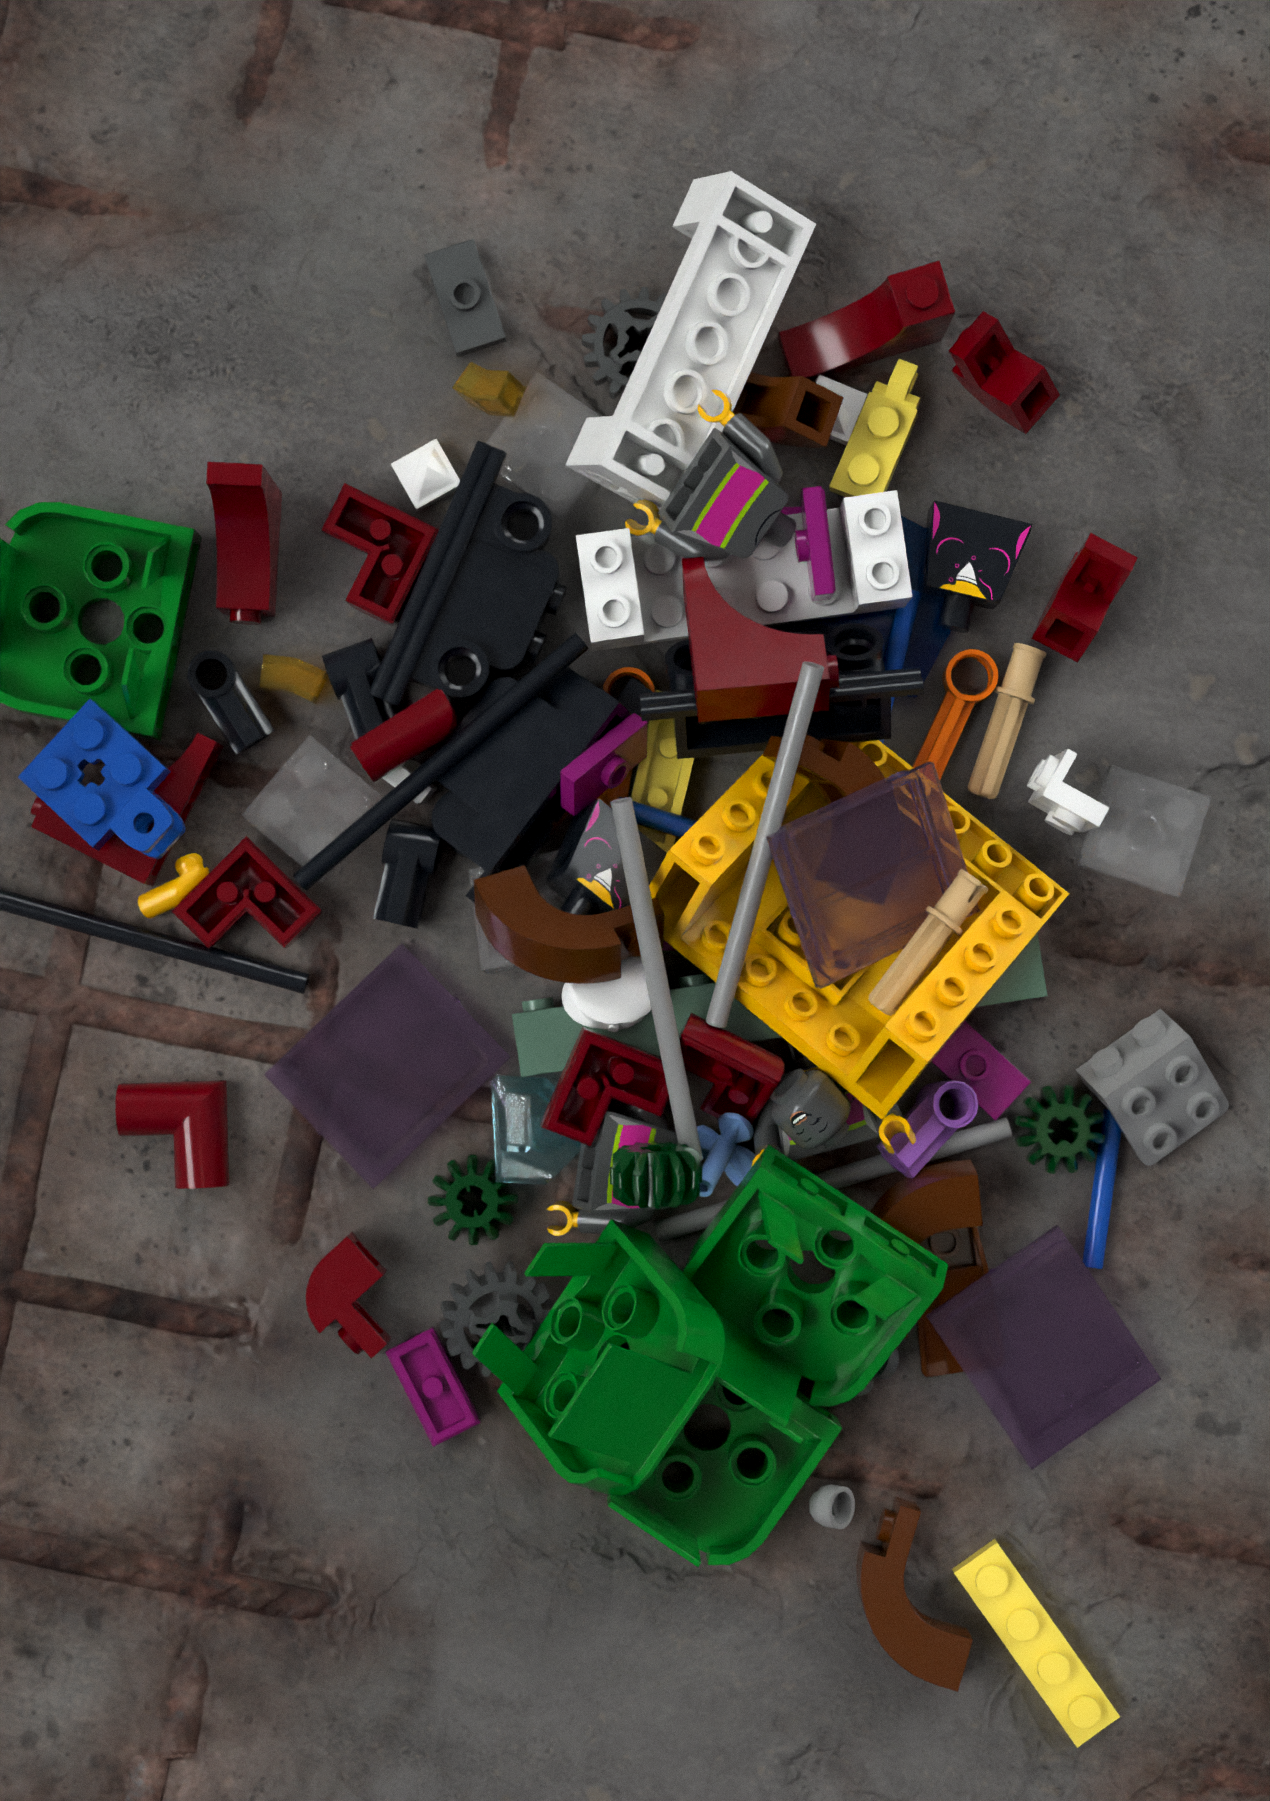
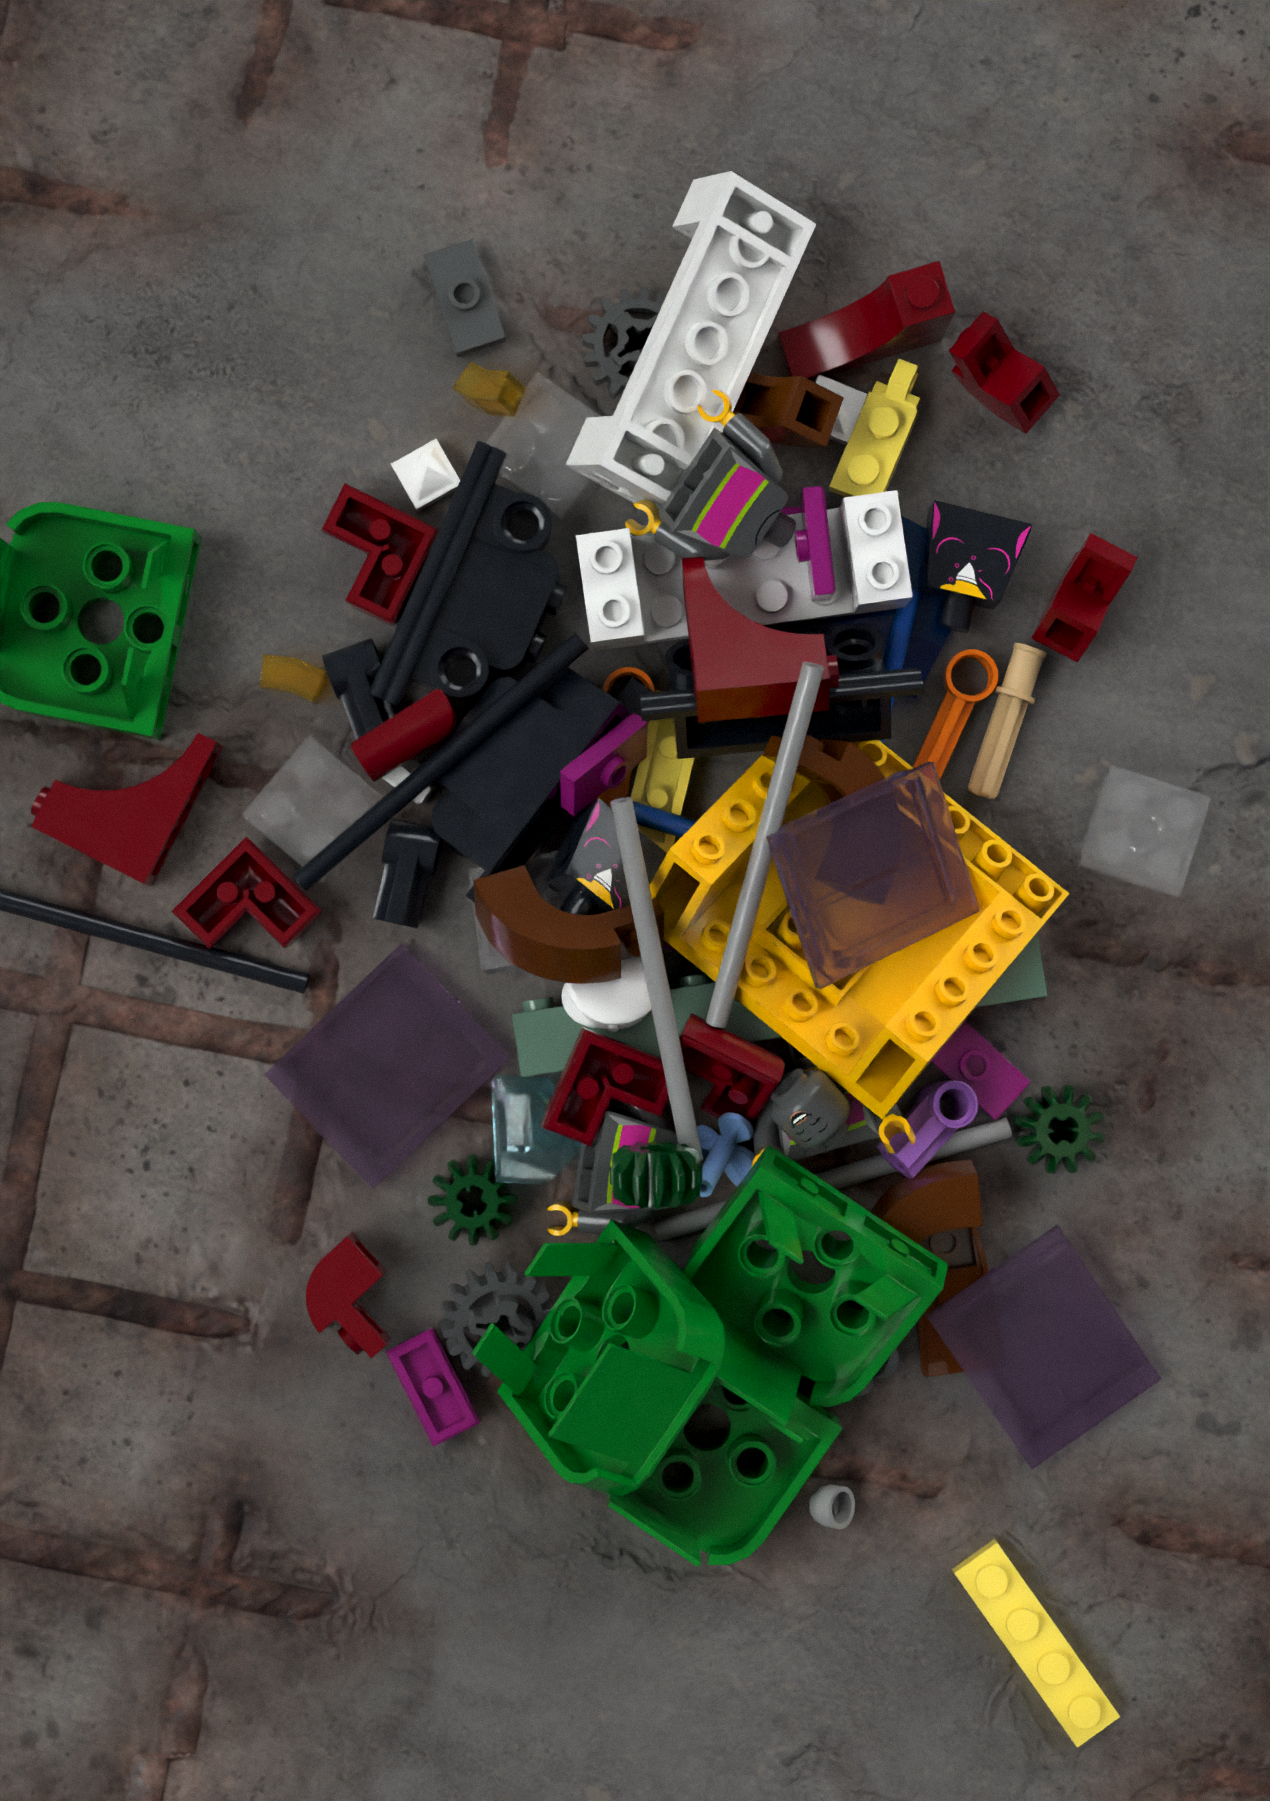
blue plate [18,698,185,859] -> none
dark red brick [115,1080,229,1189] -> none
yellow arm [138,853,209,919] -> none
black piece [187,650,275,755] -> none
dark red arch [206,462,282,625] -> none
reddish brown arch [856,1497,973,1692] -> none
tan axle [868,869,989,1016] -> none
white bracket [1027,749,1109,835] -> none
light grey bracket [1076,1009,1229,1166] -> none
blue bar [1082,1109,1122,1269] -> none

